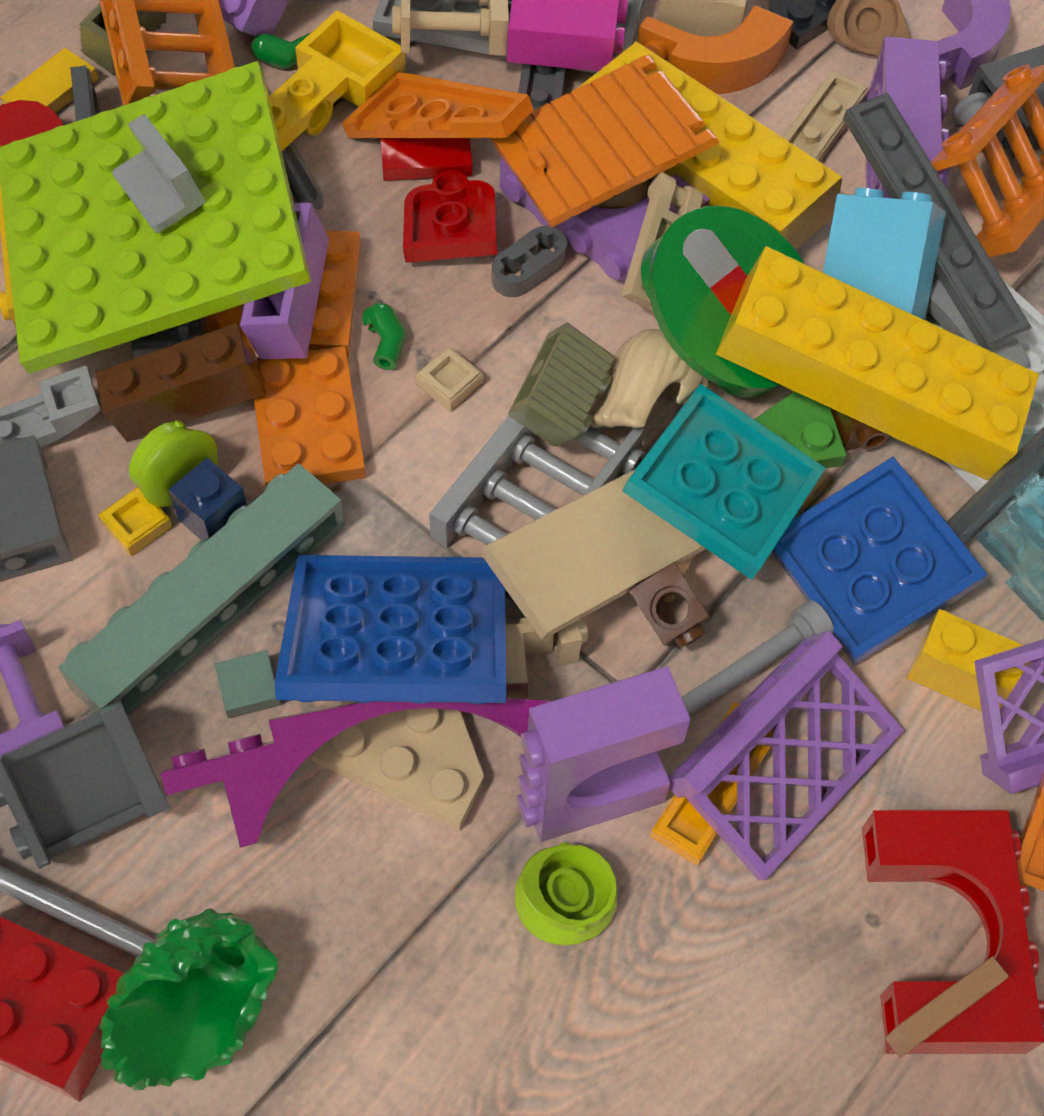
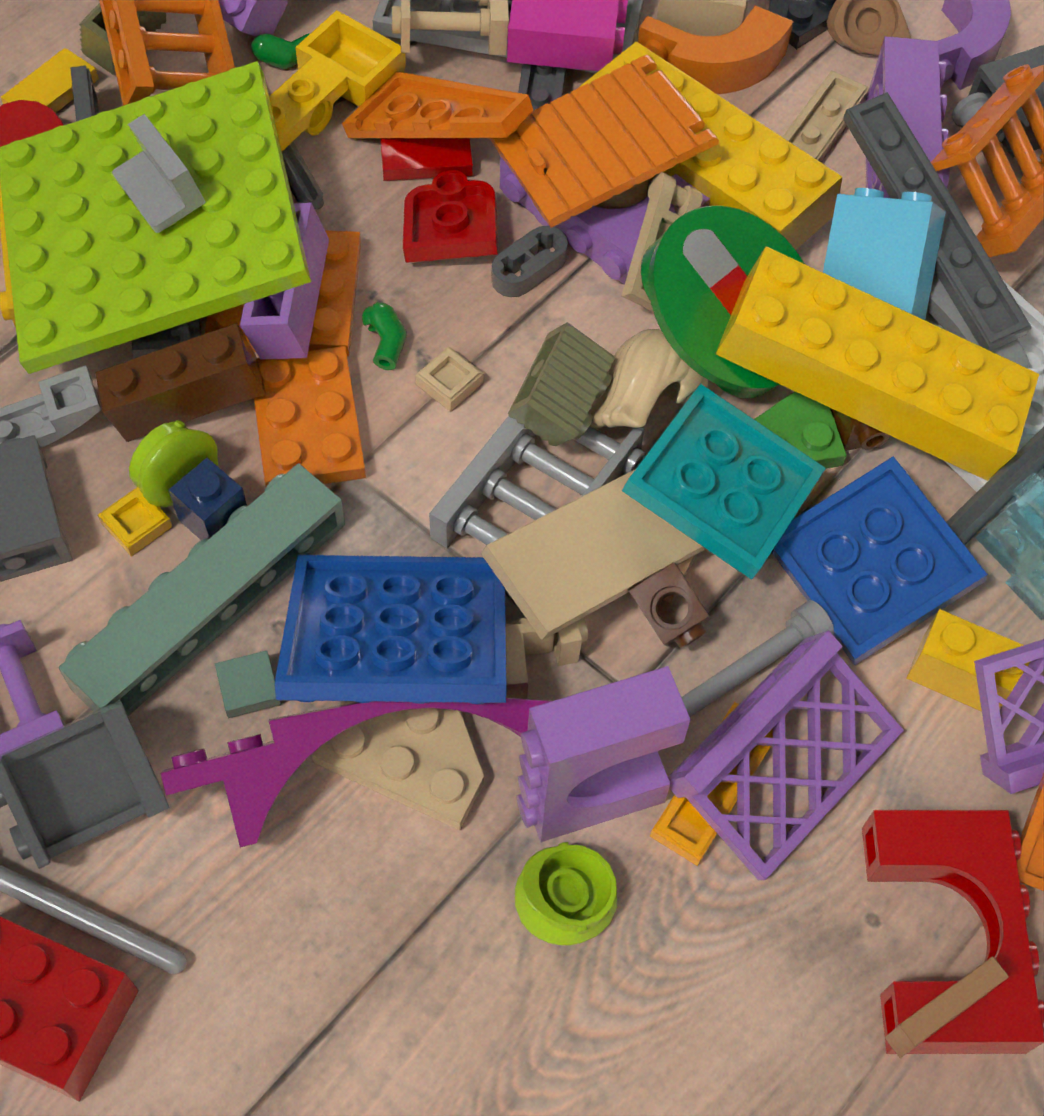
green hair [99,908,278,1090] -> none

